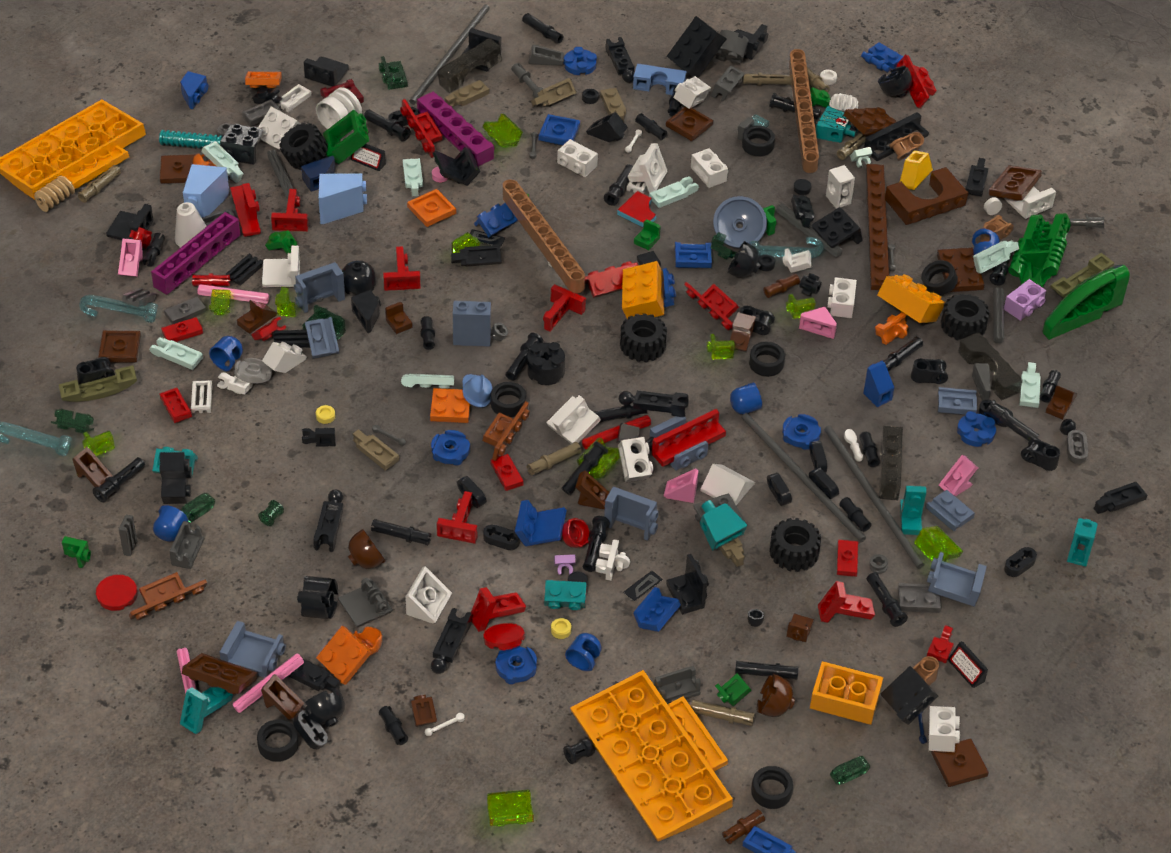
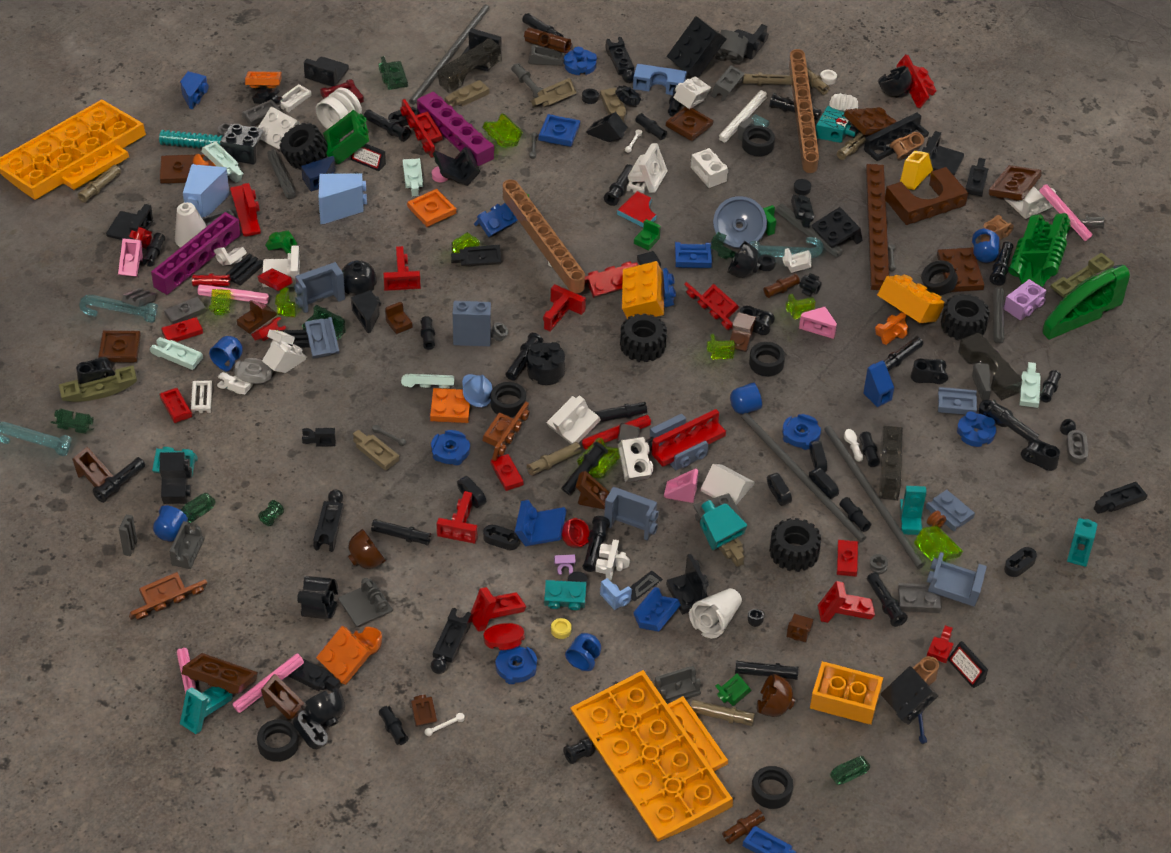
tan piece [34,176,75,212] -> none
green bracket [62,536,91,568] -> none
clear neon green bracket [82,431,115,456] -> none
red tile [96,575,138,611] -> none
sand blue panel [220,621,286,678] -> none
red bracket [271,189,309,232] -> none
light yellow tile [316,405,335,424] -> none
white slope [406,566,452,624] -> none
black sticker [467,229,505,247] -> none
clear neon green bracket [487,790,534,827] -> none
white brick [557,139,598,177] -> none
black plate [618,390,689,417] -> none
light aqua hinge [649,176,699,208] -> none
green bracket [810,87,830,108] -> none
white brick [826,165,855,209] -> none
white brick [827,277,857,318] -> none
light aqua tile [850,147,872,168] -> none
blue plate [861,42,903,72] -> none
white brick [929,706,960,752] -> none
reddish brown plate [931,738,989,787] -> none
bright pink slope [939,455,978,496] -> none
light aqua hinge [973,240,1019,273] -> none
white tile [984,197,1002,215] -> none
reddish brown slope [1045,385,1078,420] -> none
none -> white bracket [214,247,247,266]
none -> red plate [257,268,293,291]
none -> white tile [267,329,295,346]
none -> reddish brown piece [524,27,572,53]
none -> light blue bracket [600,578,632,610]
none -> black gear [615,85,641,106]
none -> white cone [689,588,742,639]
none -> white axle [719,90,767,143]
none -> black bracket [922,131,964,176]
none -> dark orange bush [927,510,946,530]
none -> bright pink axle [1039,184,1092,241]

